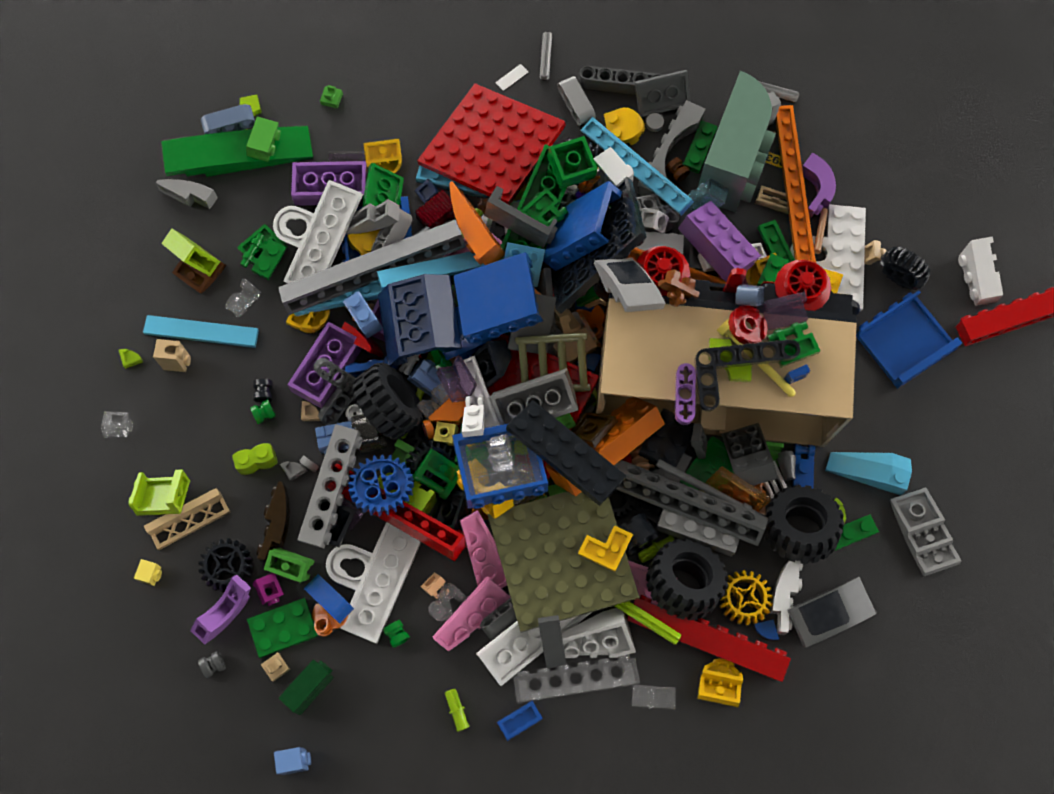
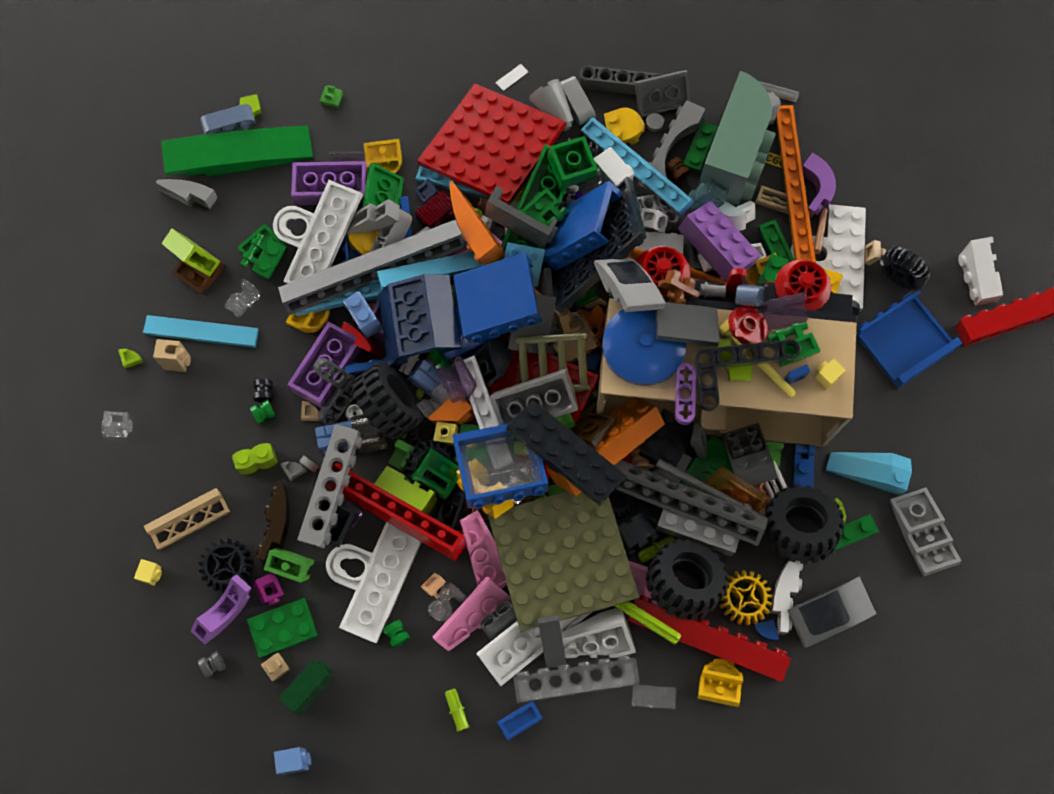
lime panel [129,469,190,516] -> none
bright green brick [246,116,281,162] -> none
blue beam [304,574,354,624] -> none
orange plate [312,604,348,637] -> none
blue gear [348,454,414,516] -> none
orange tile [422,419,435,440] -> none
white hinge [462,395,485,437] -> none
clear leg [488,434,513,472] -> none
light grey axle [540,32,552,80] -> none
orange plate [577,175,600,194] -> none
yellow plate [578,525,633,572] -> none
dark grey cone [776,451,796,481] -> none
none -> light grey cone [529,79,574,132]
none -> blue dish [602,309,686,386]
none -> dark grey tile [655,302,720,347]
none -> light grey pin [699,282,726,299]
none -> white brick [717,201,755,231]
none -> light yellow plate [815,359,846,390]

